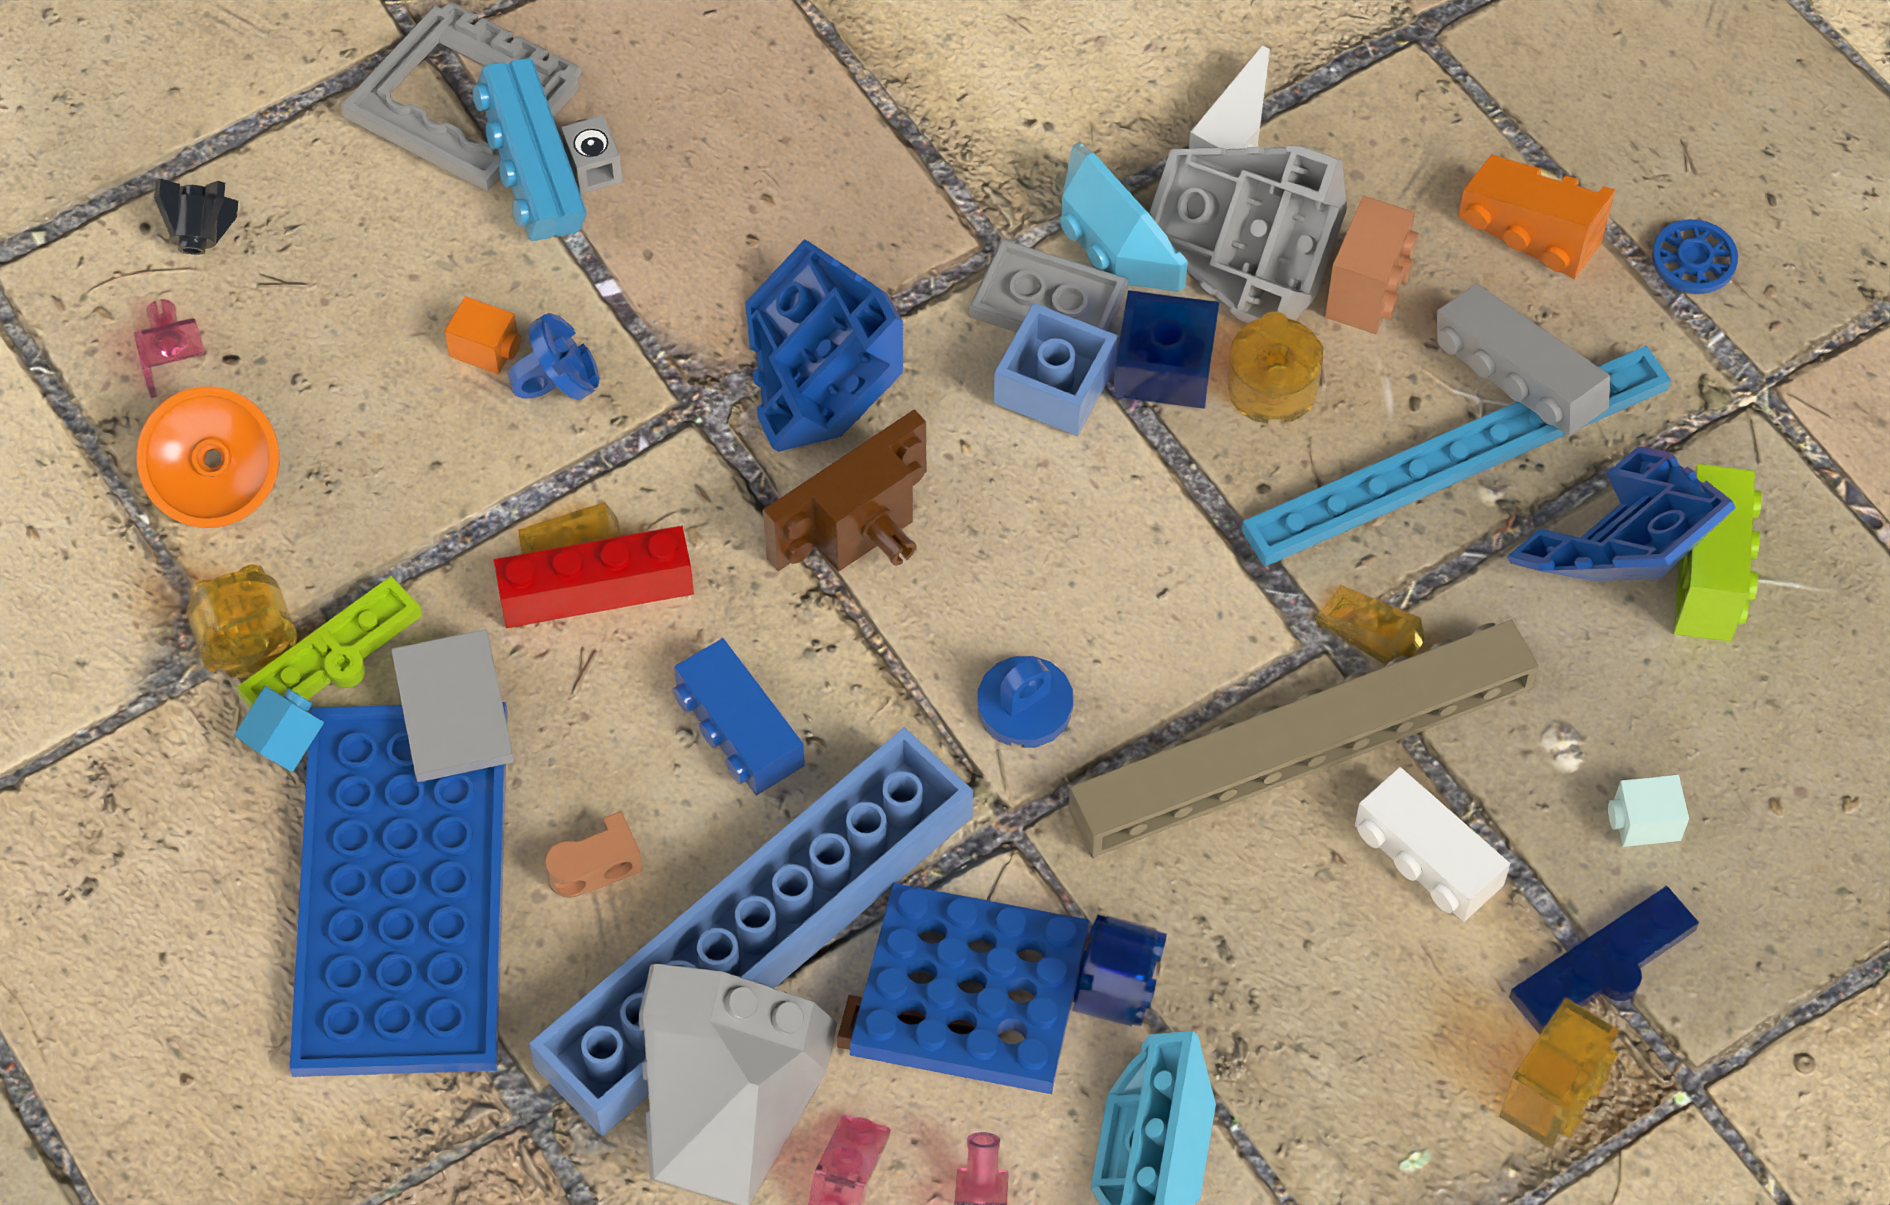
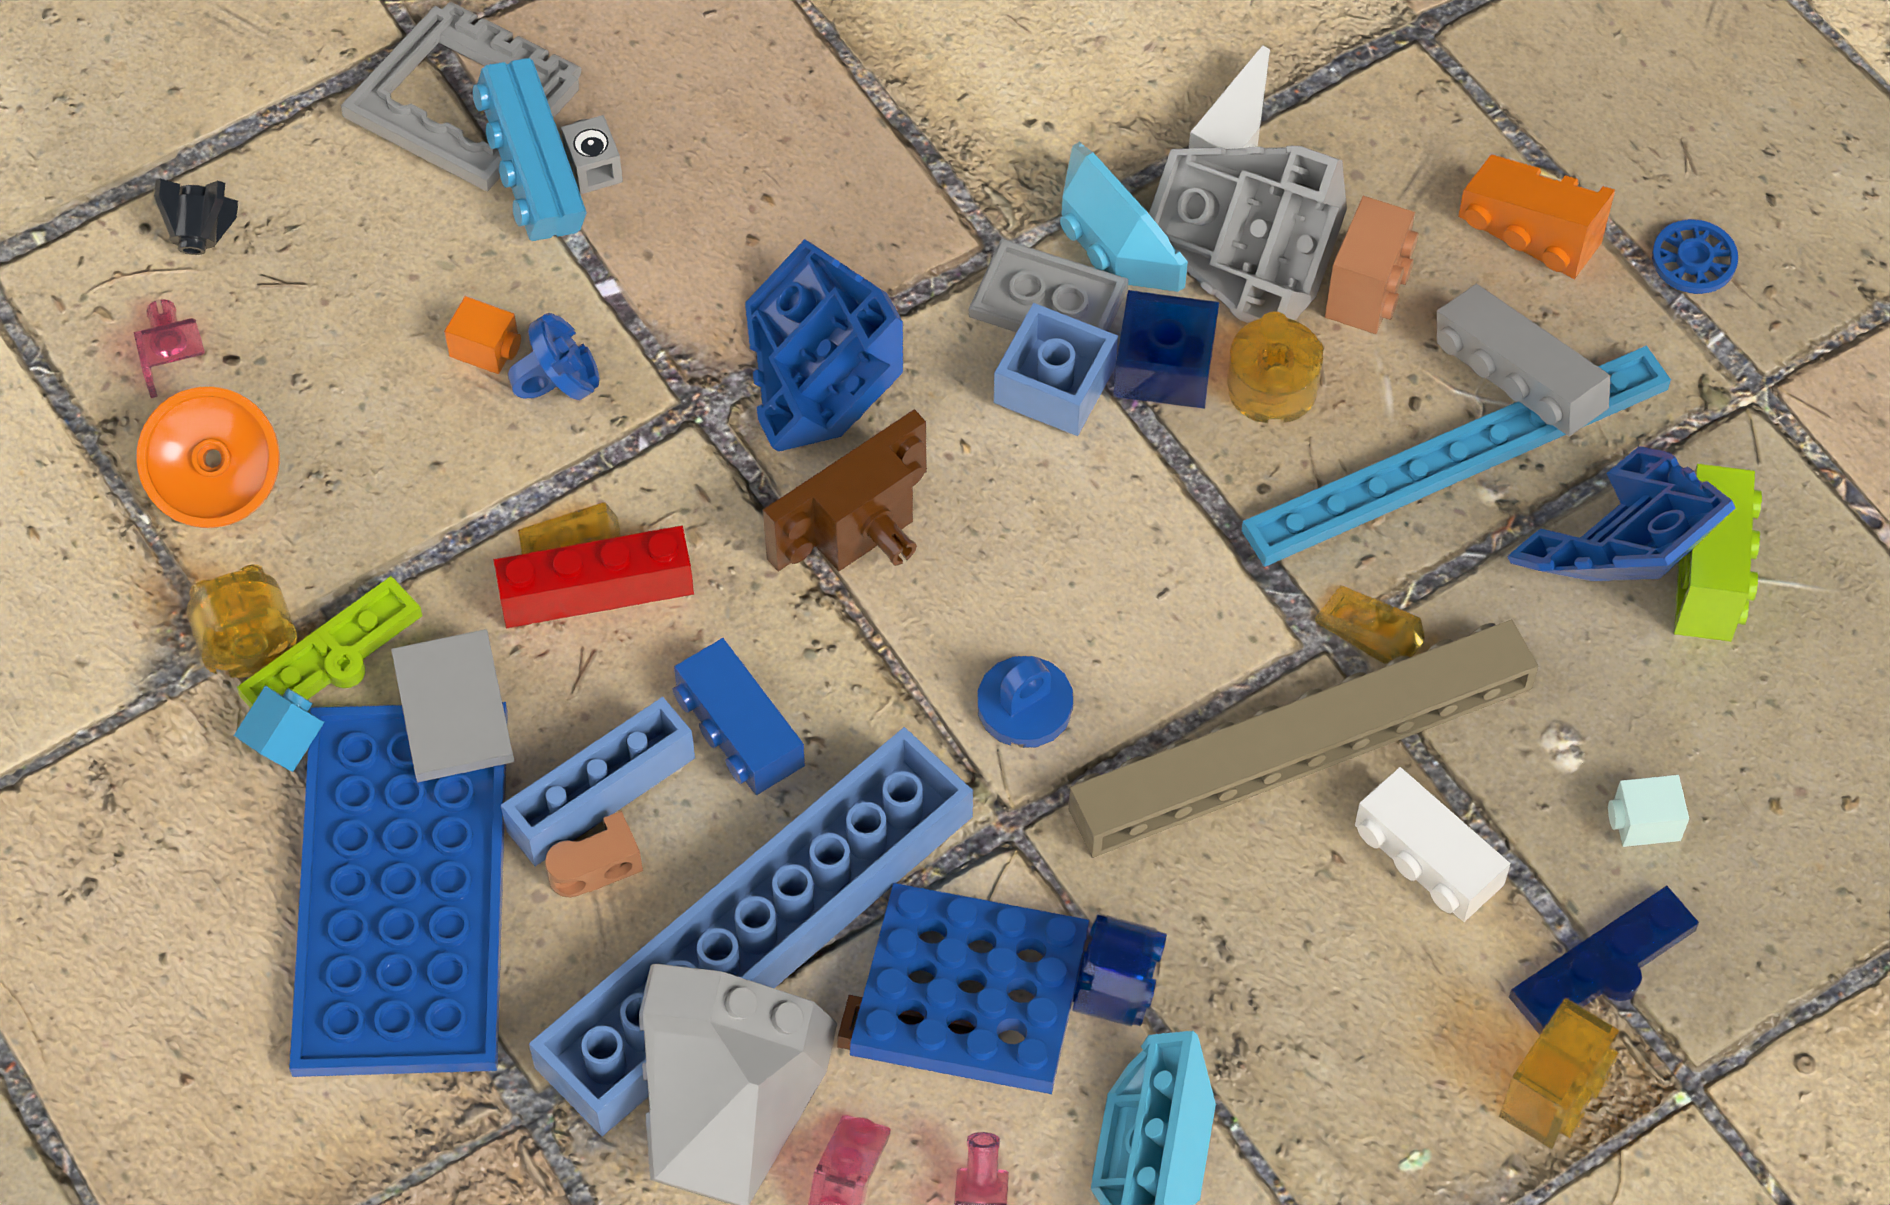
none -> medium blue brick [501,697,695,866]

